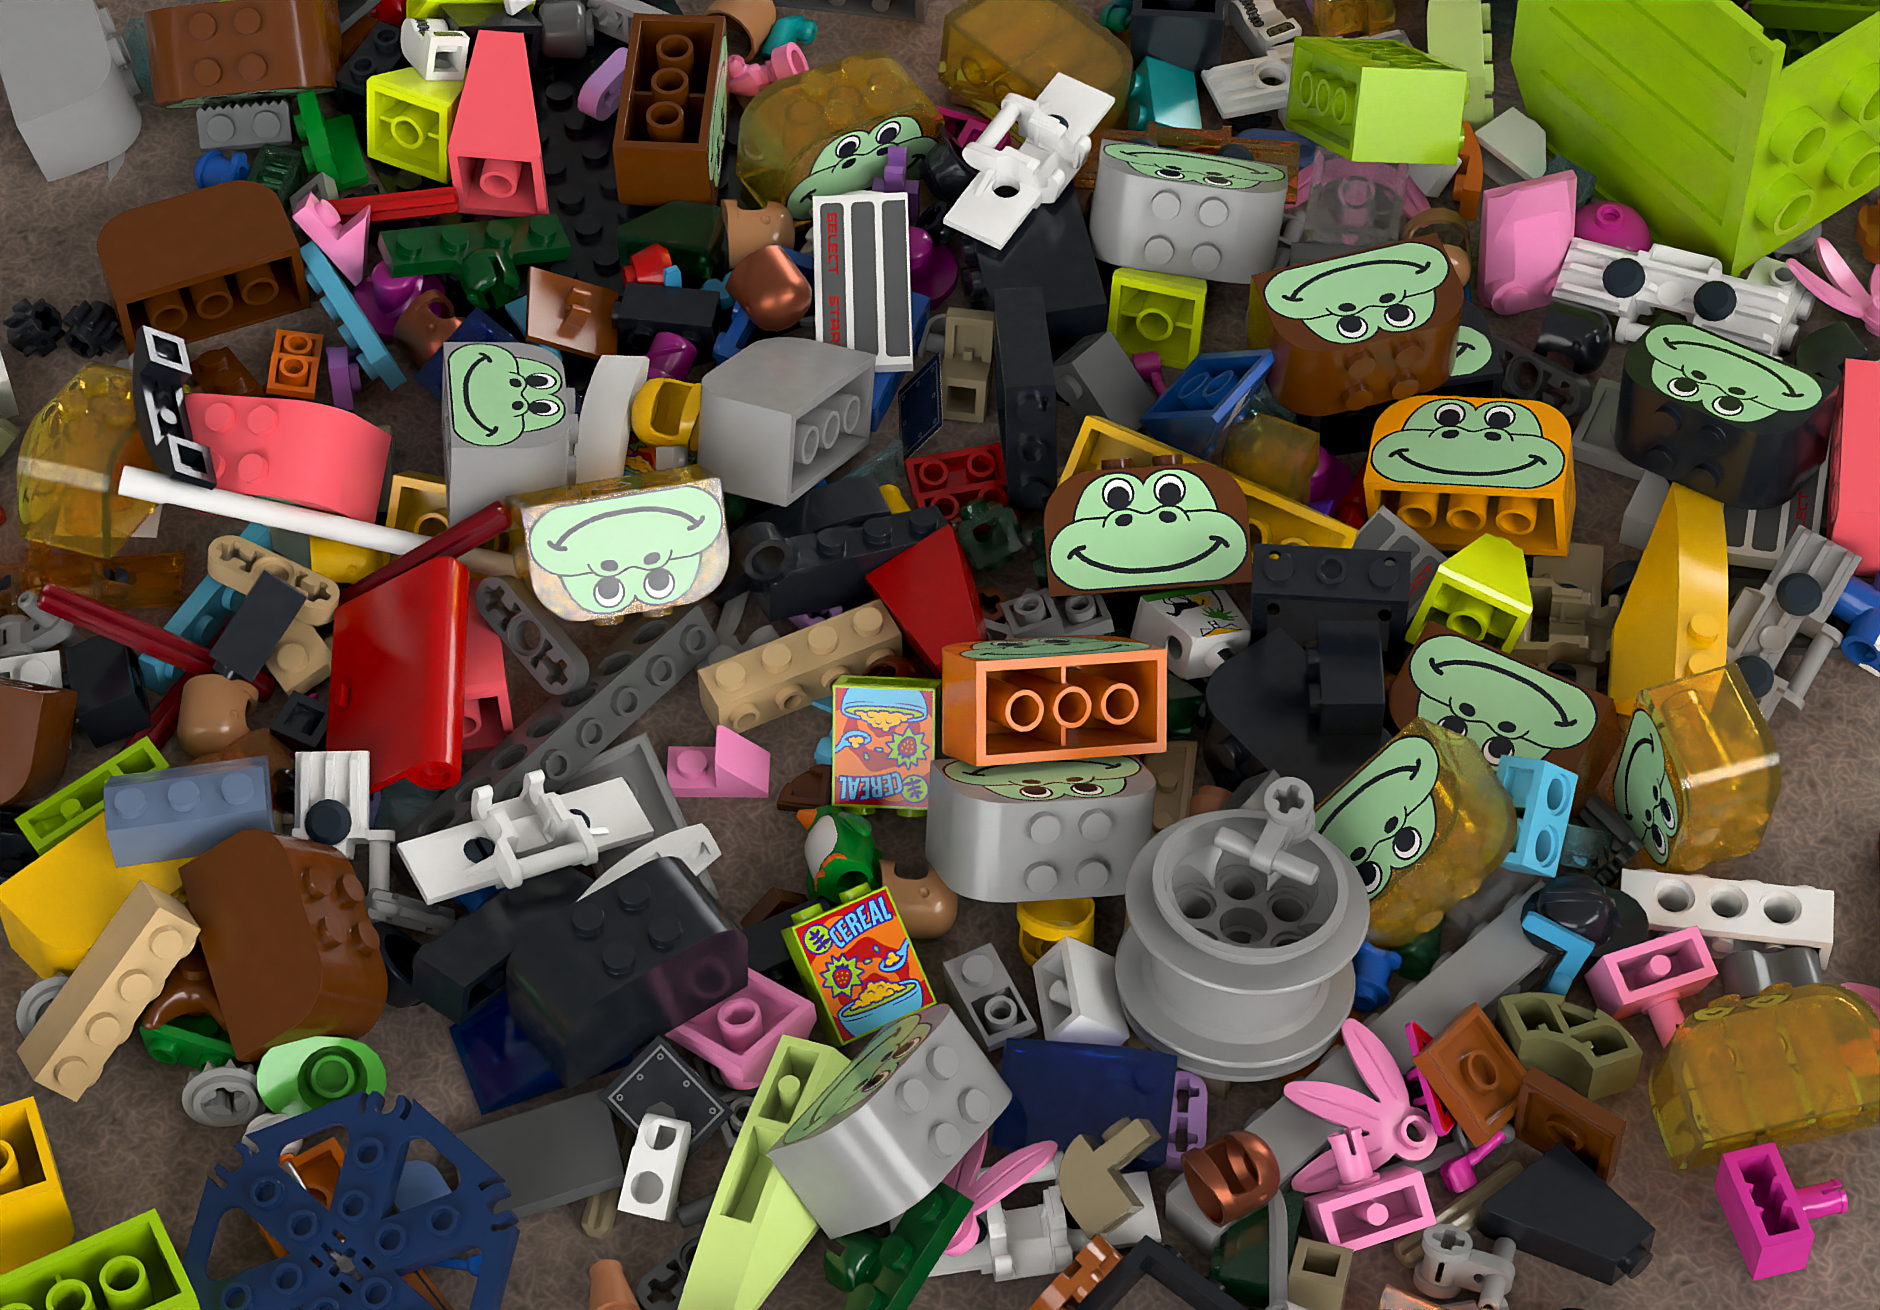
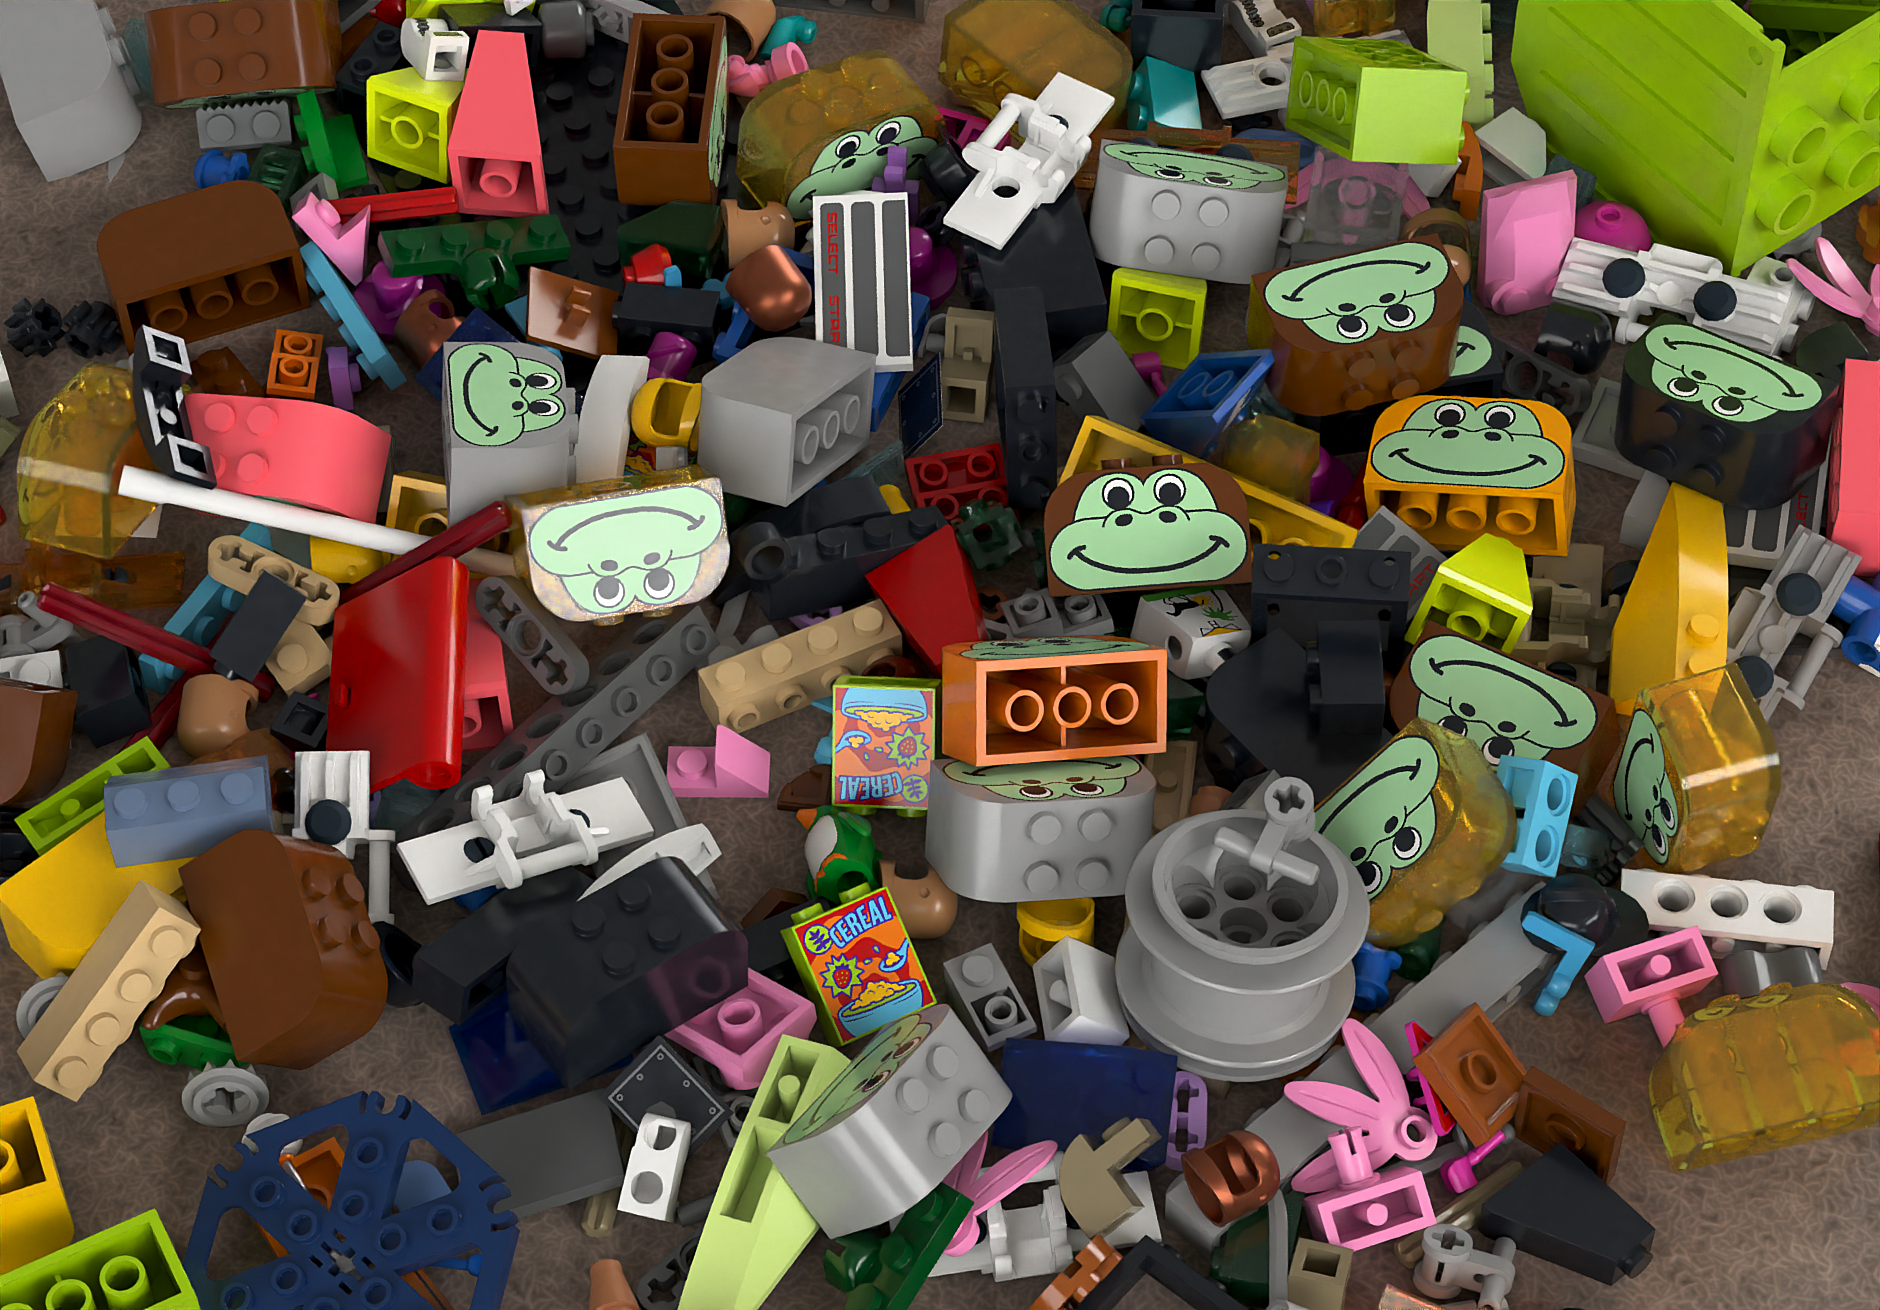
bright green piece [256,1036,386,1118] -> none
light grey axle [364,888,457,937] -> none
lavender beam [578,47,628,121] -> none
olive brick [1494,992,1643,1101] -> none
dark pink brick [1714,1142,1848,1281] -> none

